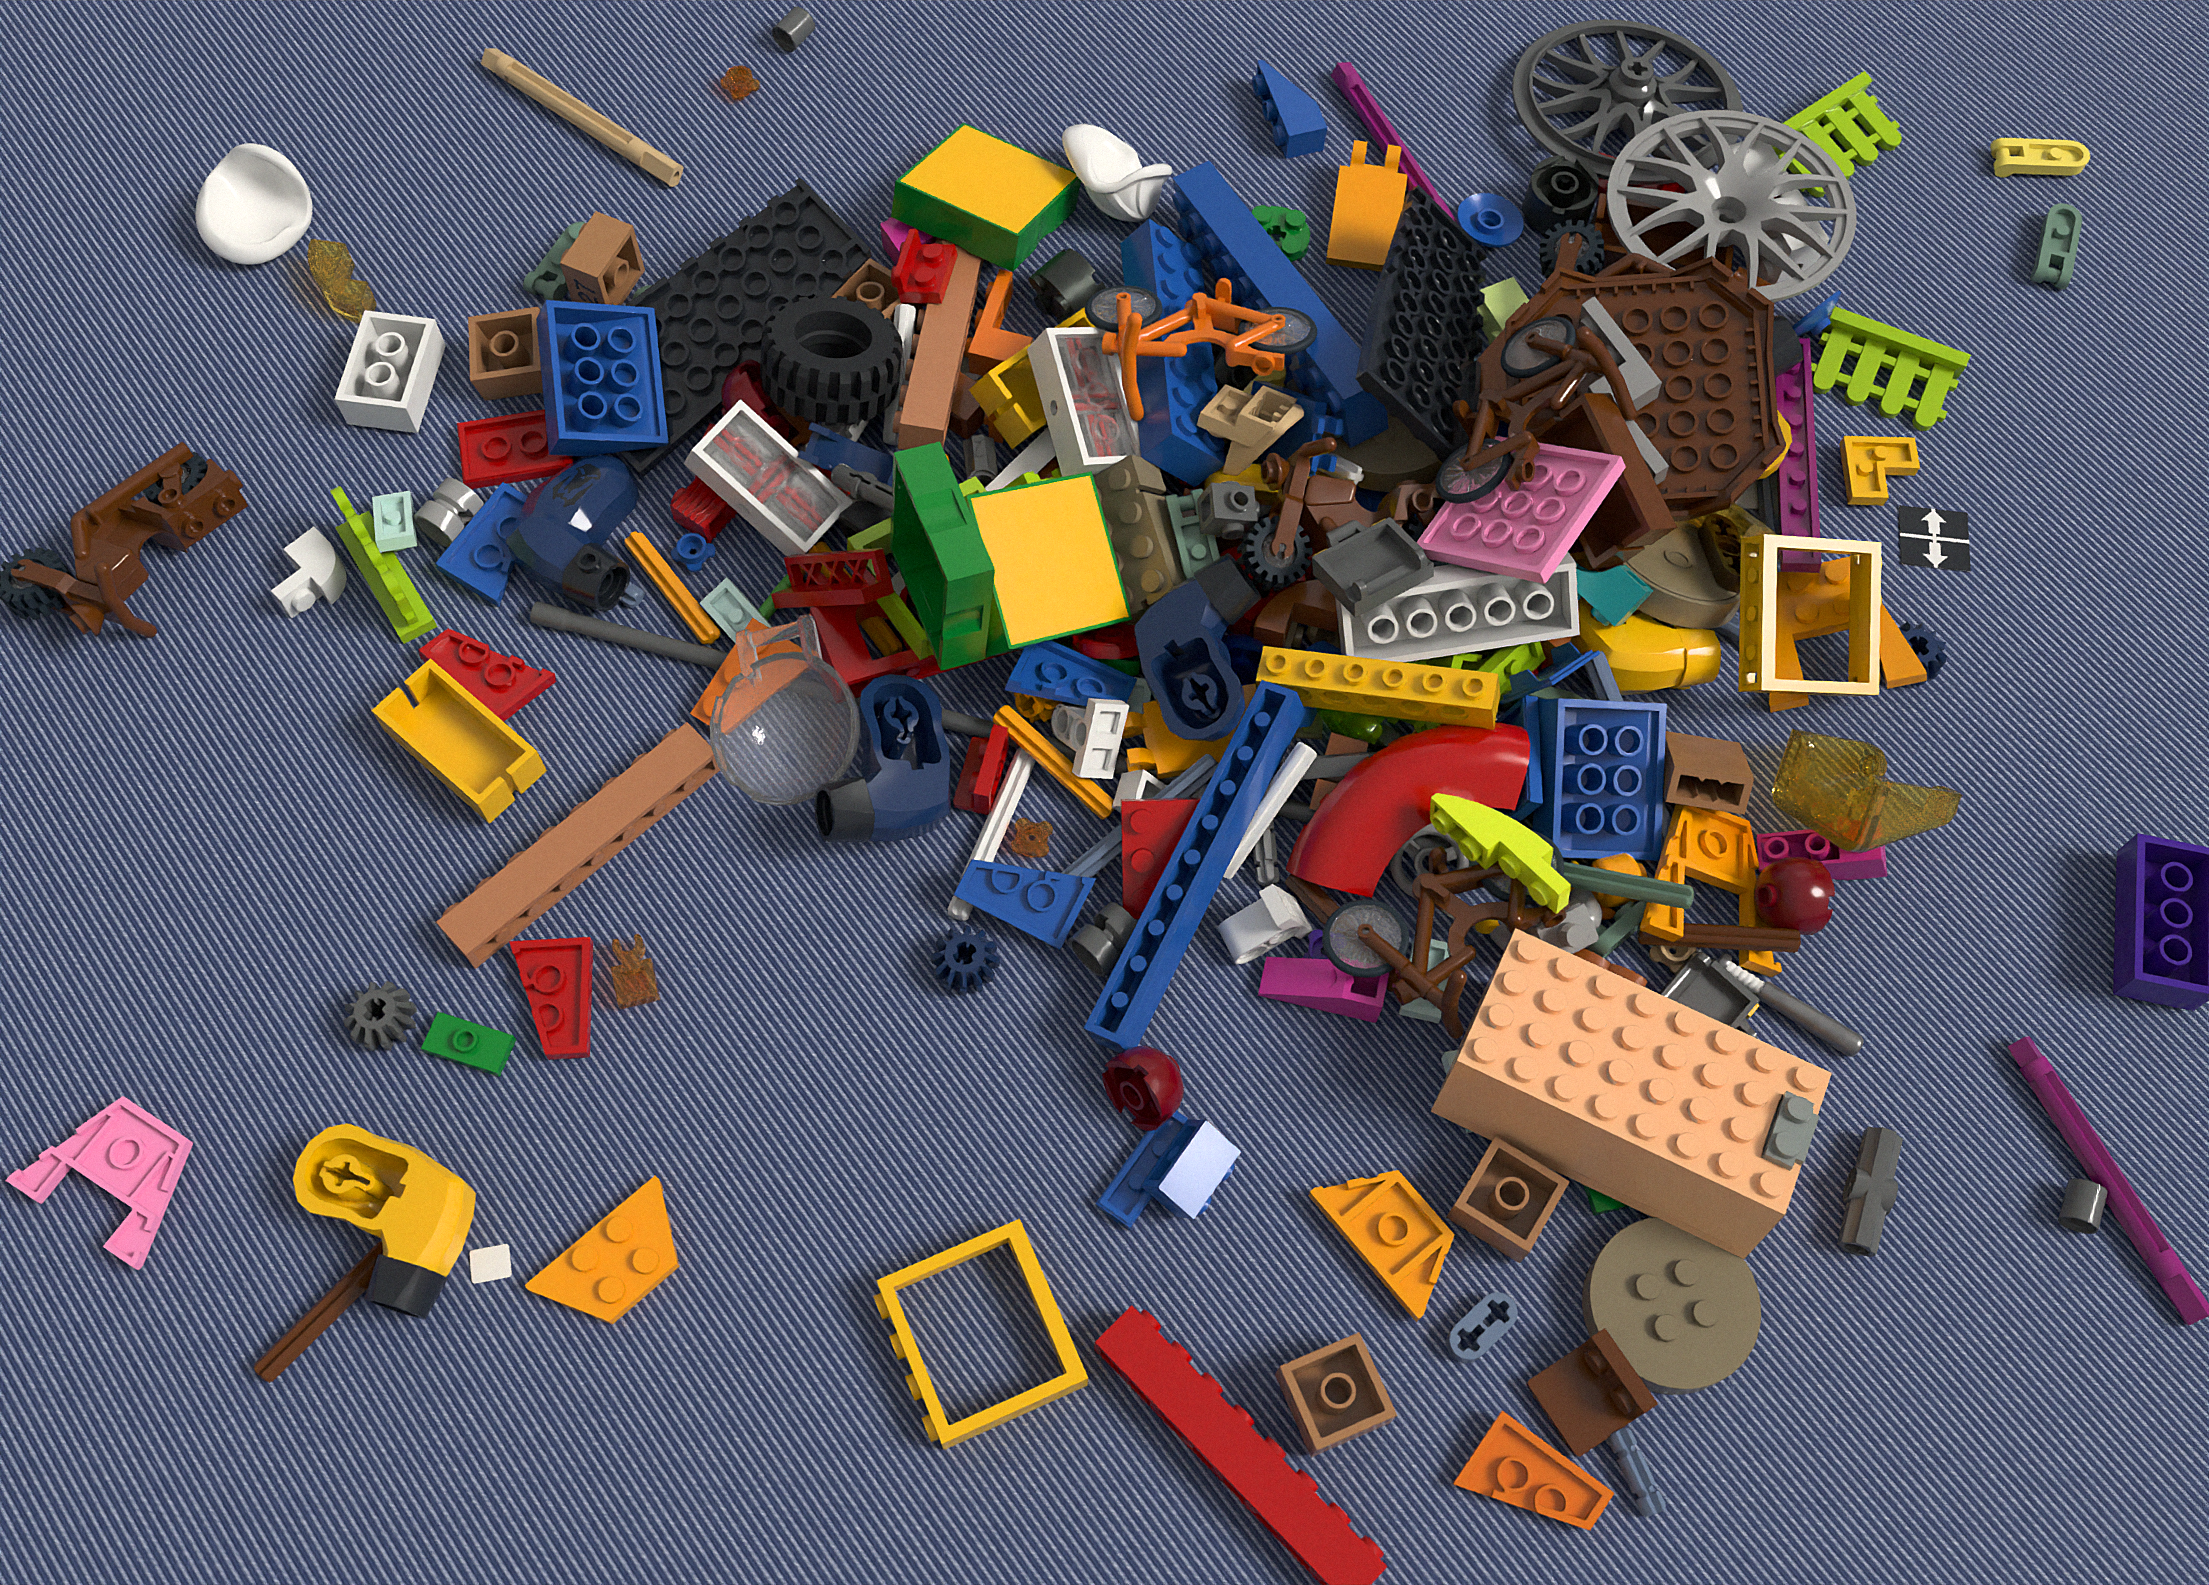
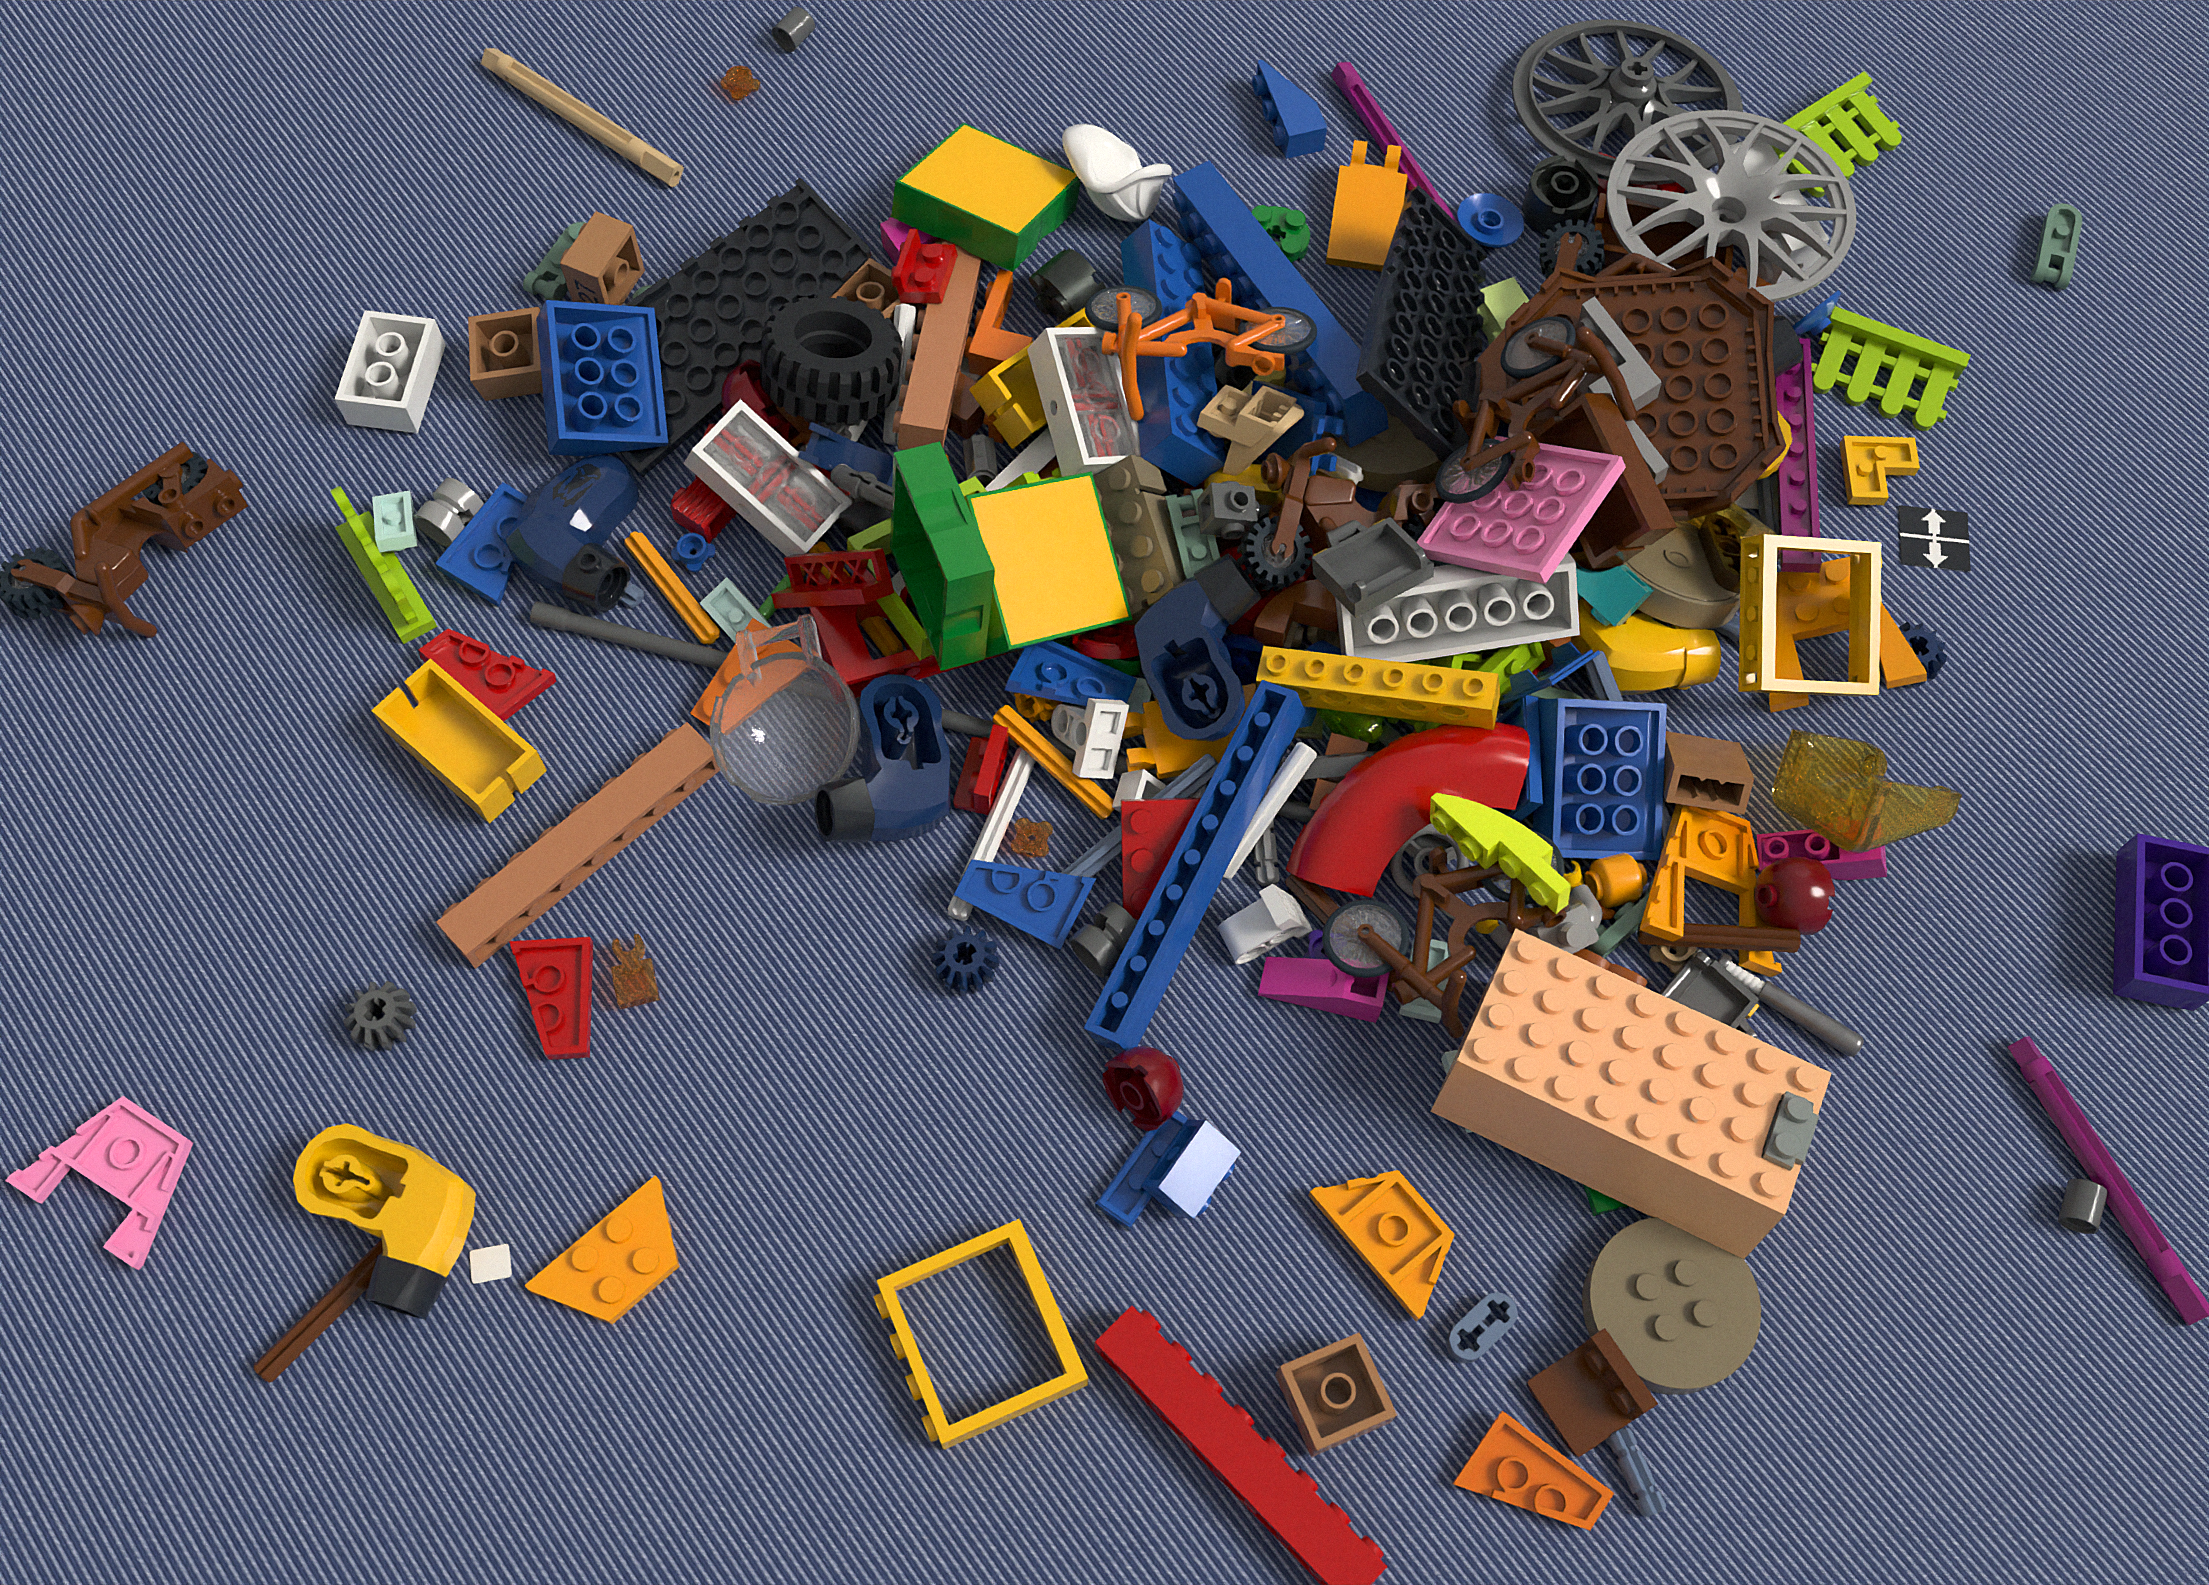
white piece [195,143,312,265] -> none
white brick [271,527,346,618] -> none
clear yellow brick [308,239,377,324] -> none
green plate [421,1012,516,1077] -> none
red tile [457,409,574,489] -> none
medium nougat brick [1446,1136,1570,1263] -> none
sand green axle [1469,860,1694,909] -> none
dark grey piece [1837,1126,1903,1257] -> none
light yellow plate [1990,138,2090,177] -> none

